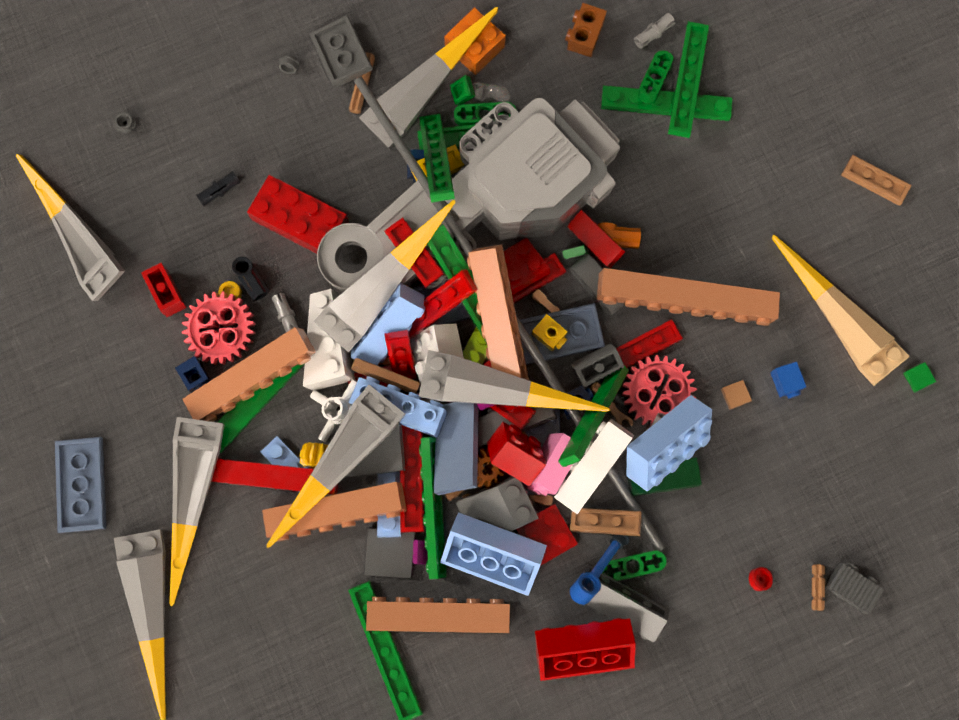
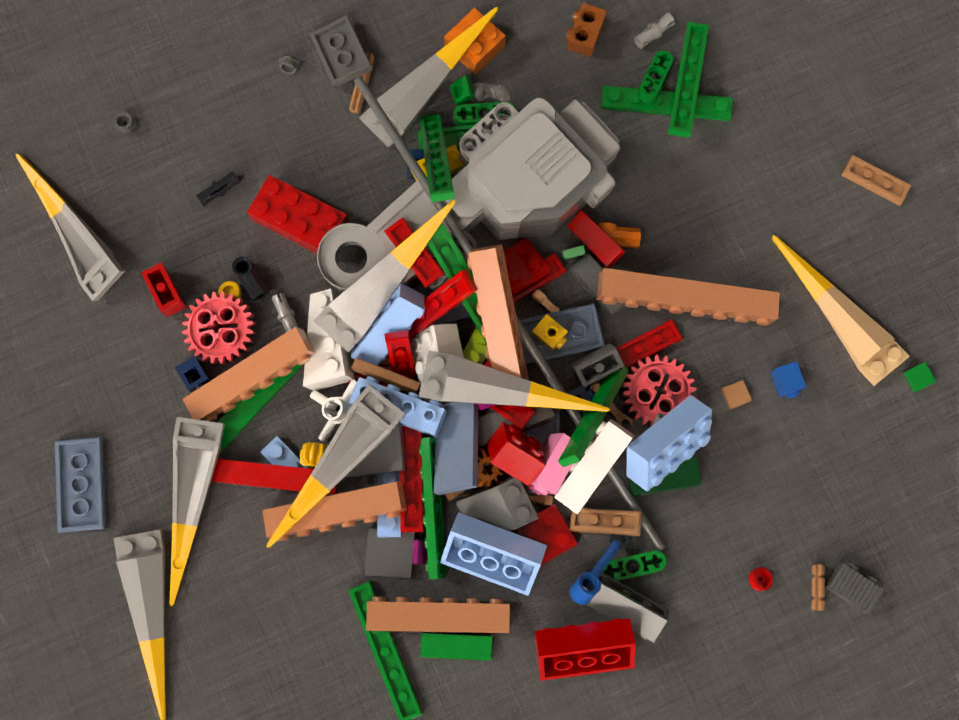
none -> green tile [420,633,492,661]

